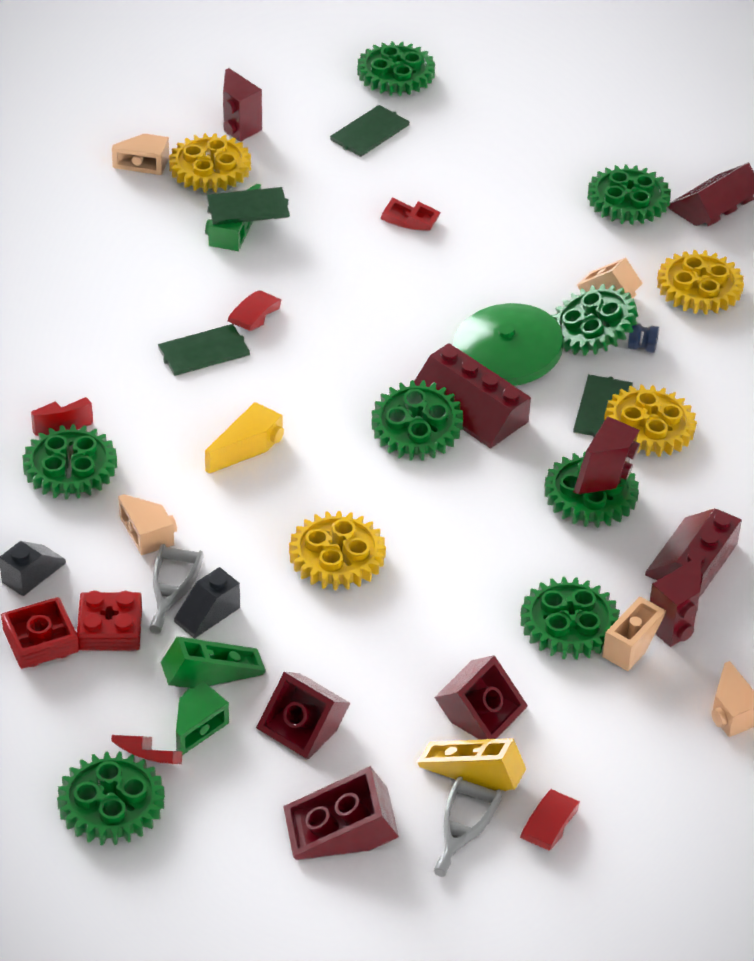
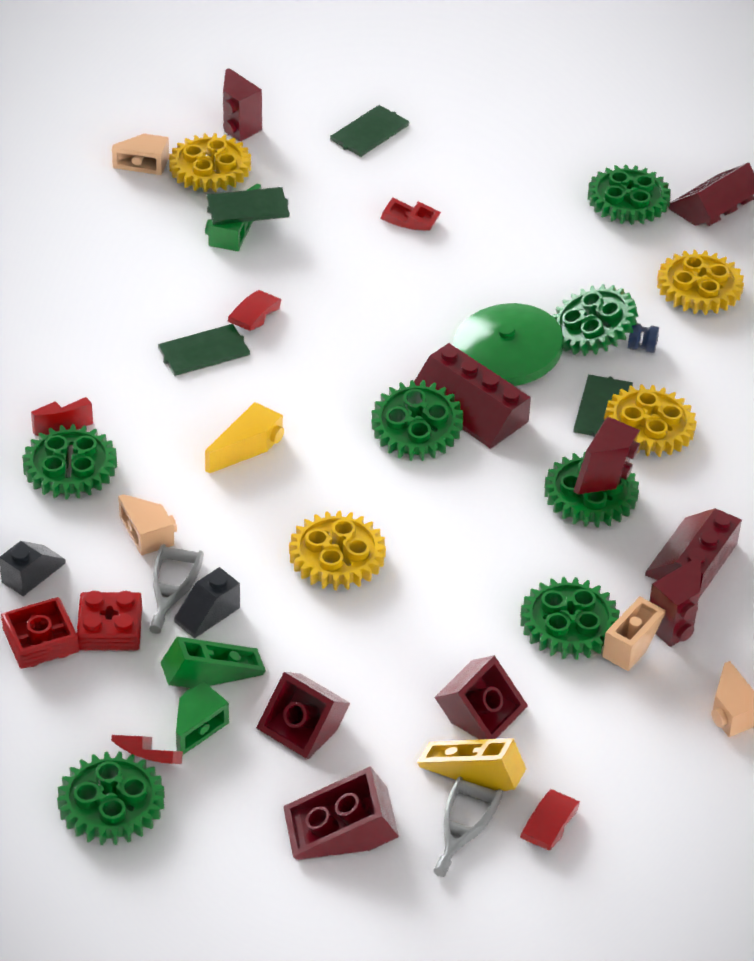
green gear [357,41,435,96] -> none
light nougat slope [577,258,643,298] -> none

